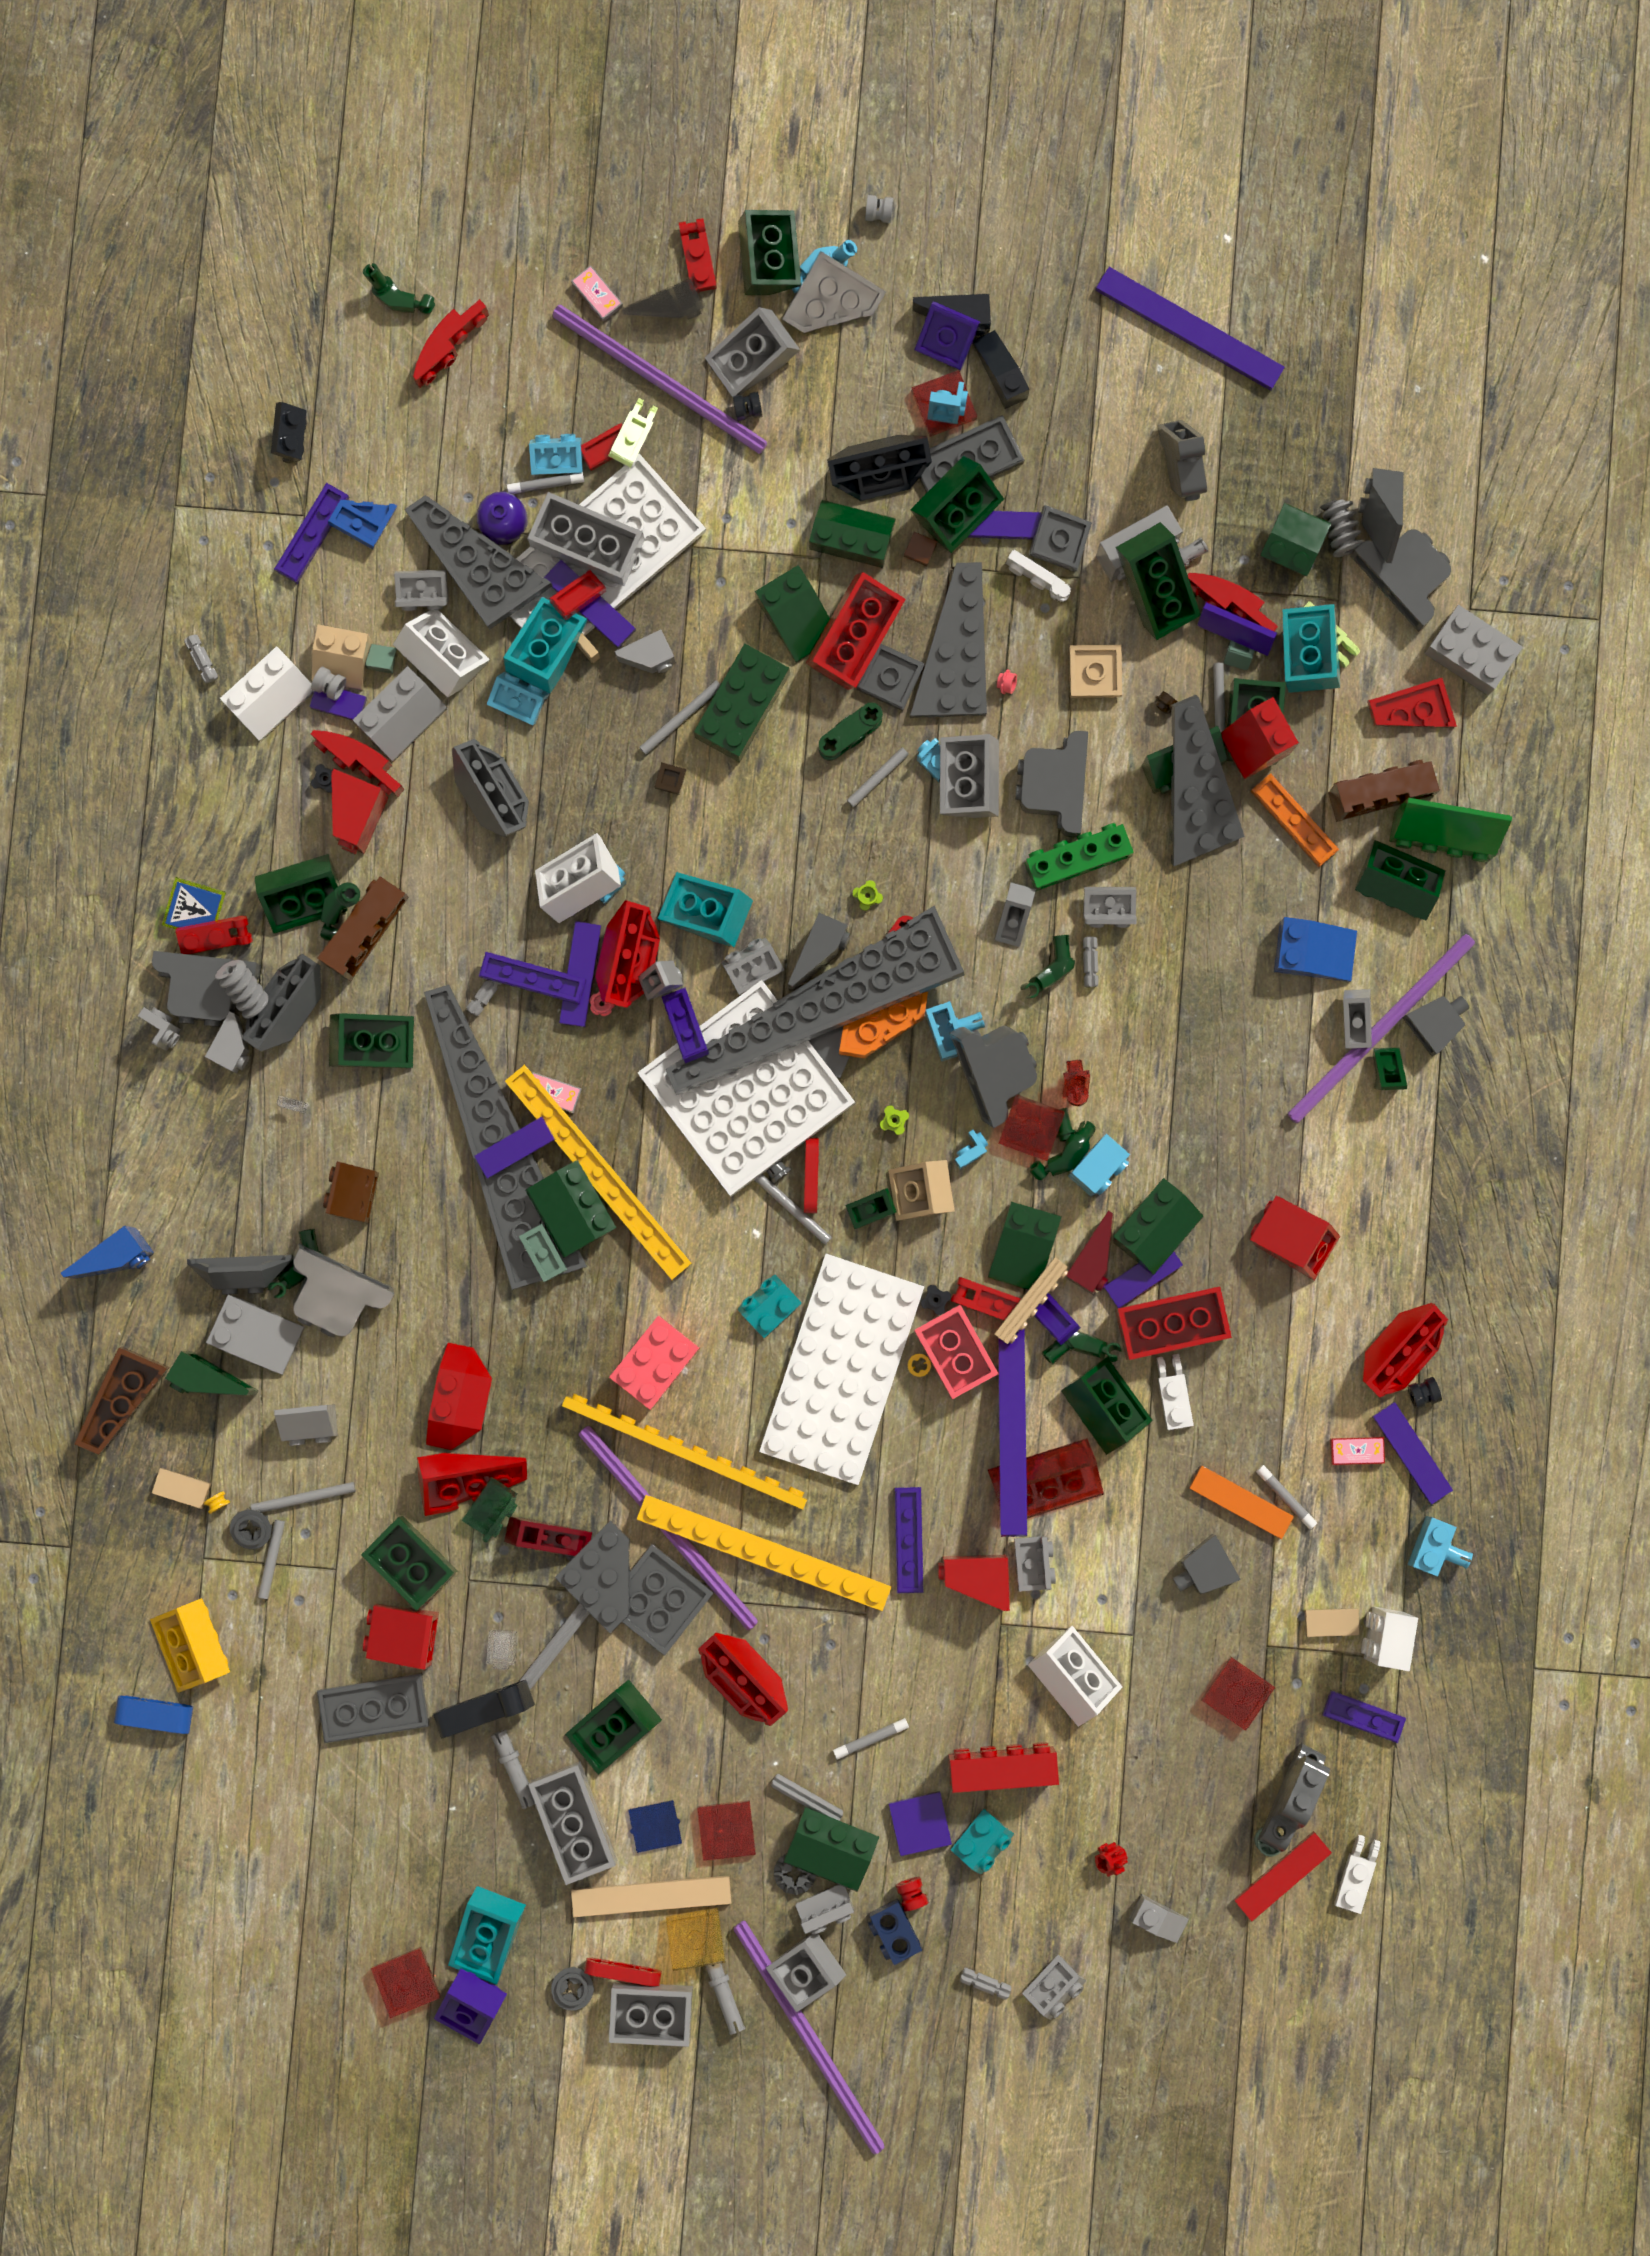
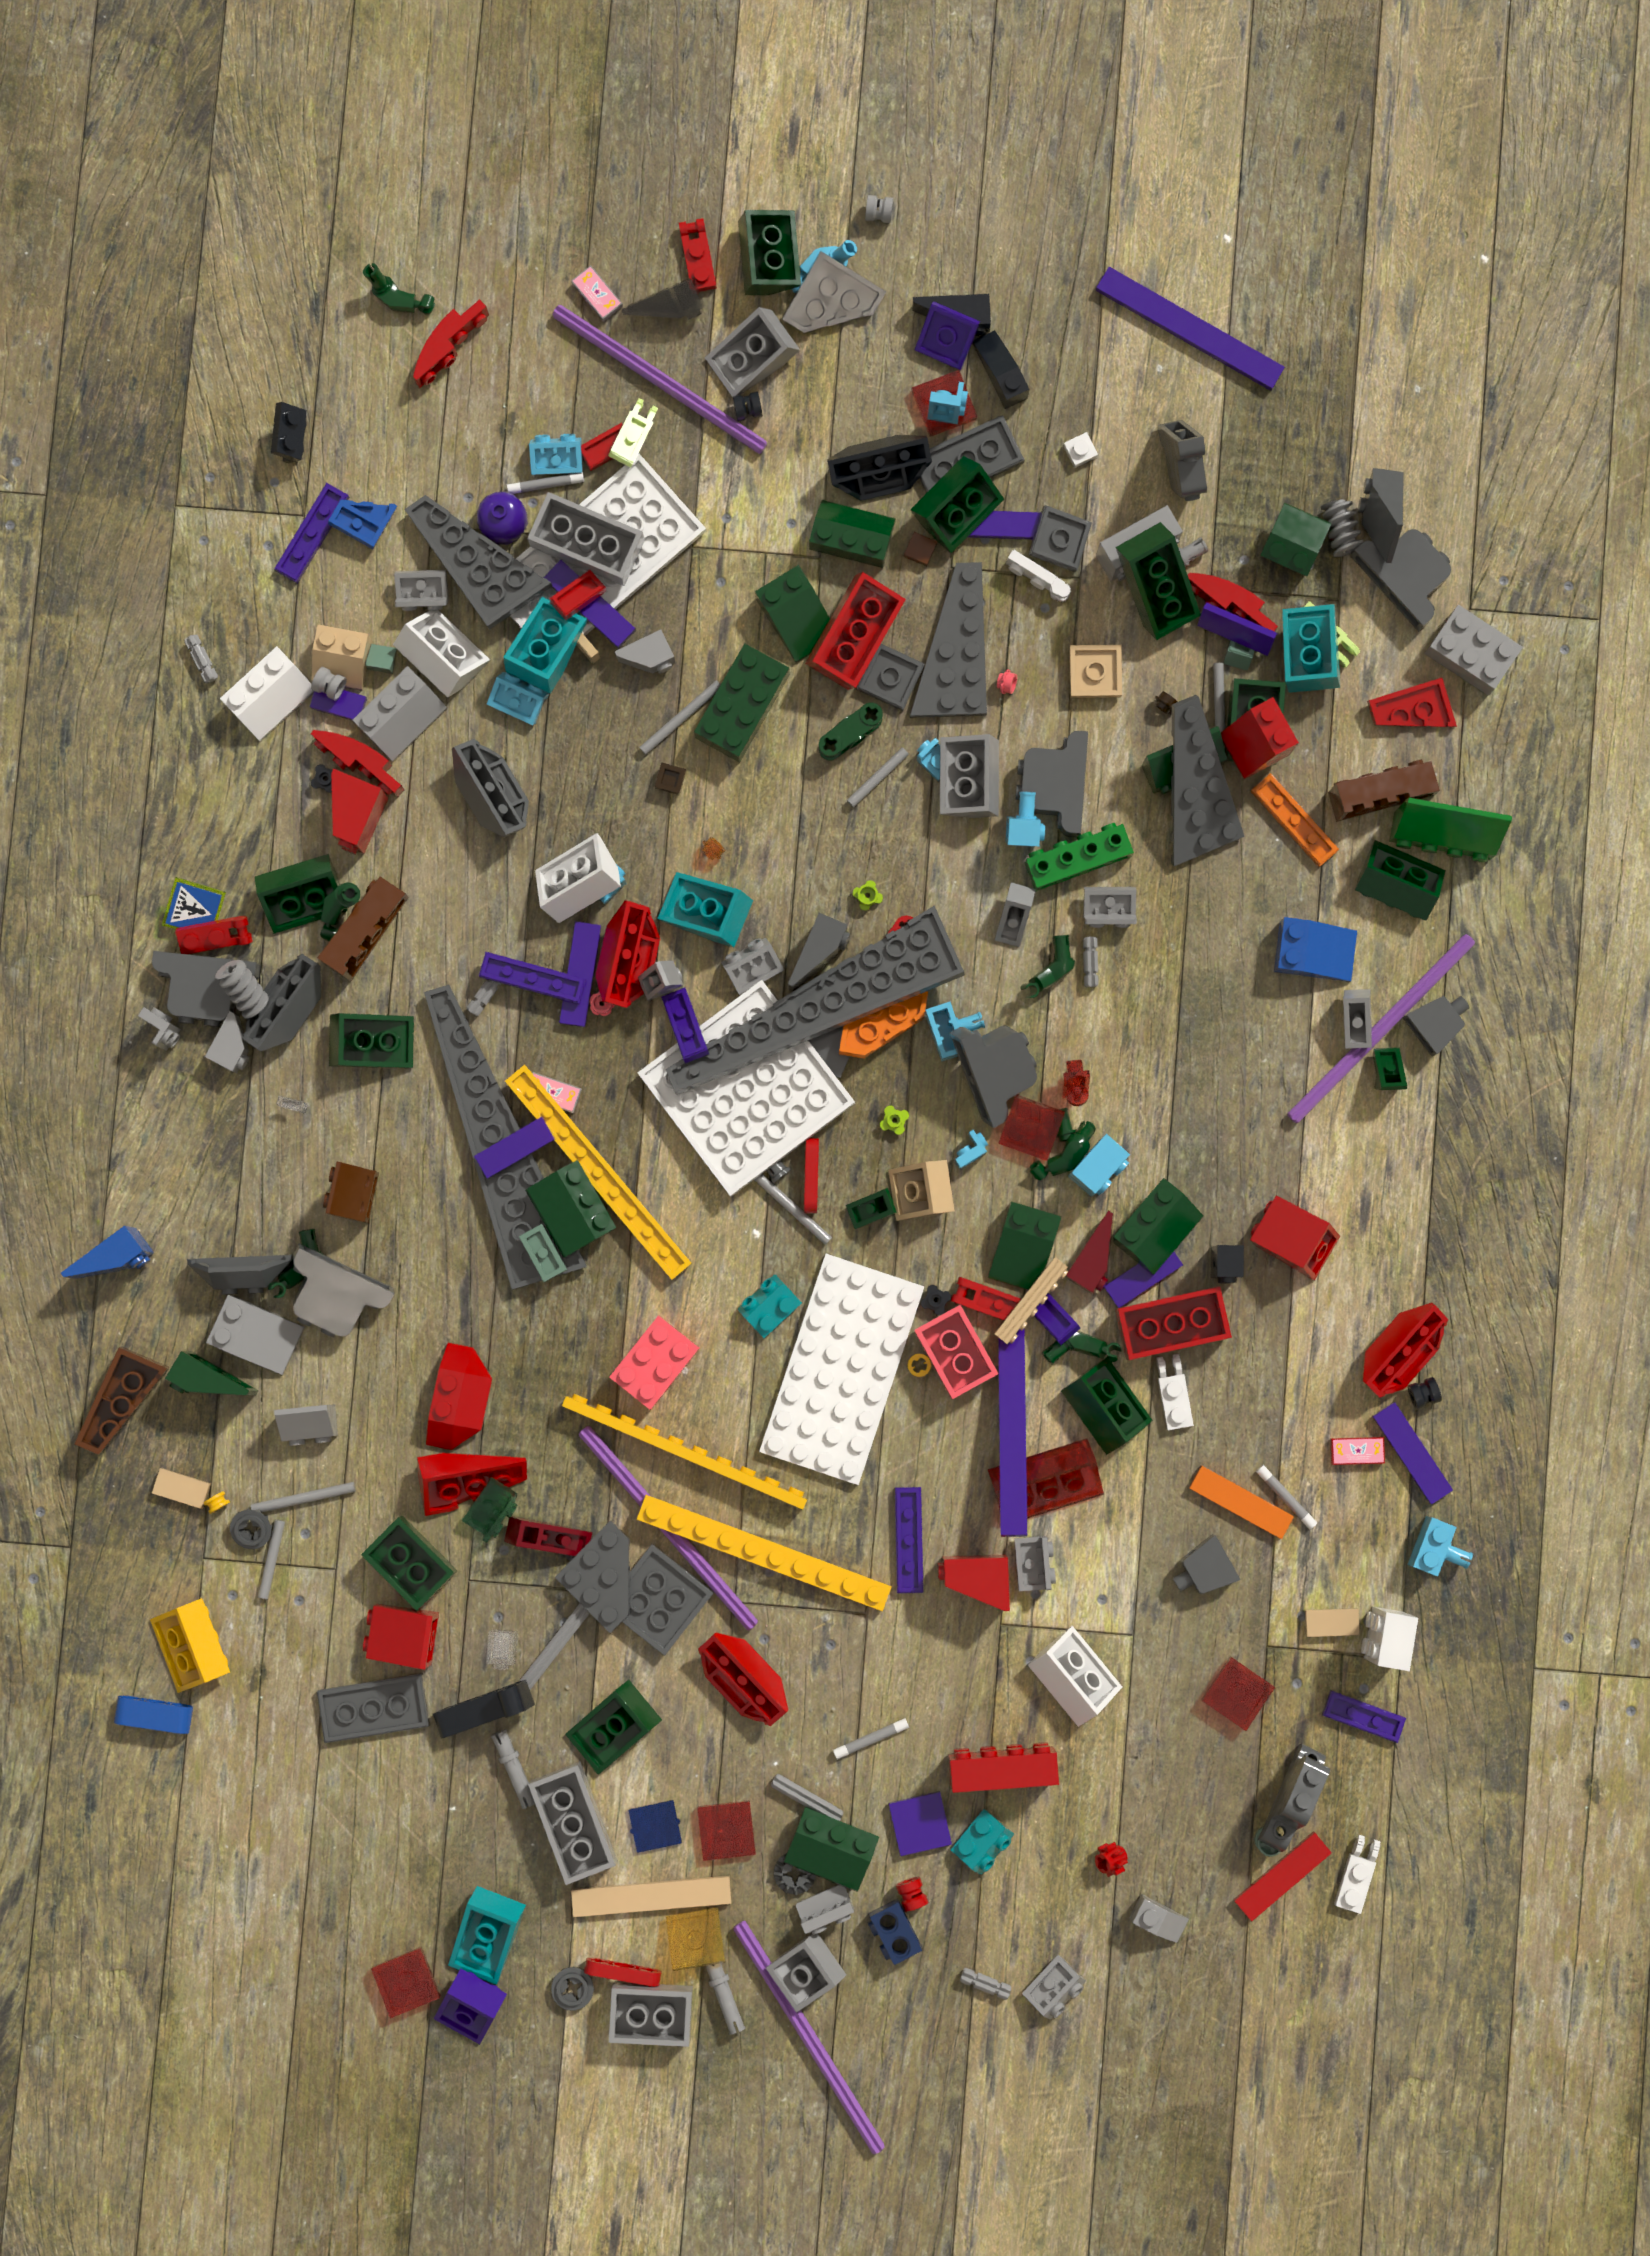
none -> clear orange plate [702,837,725,860]
none -> medium azure brick [1005,792,1045,846]
none -> white plate [1063,432,1098,468]
none -> black brick [1211,1245,1244,1284]

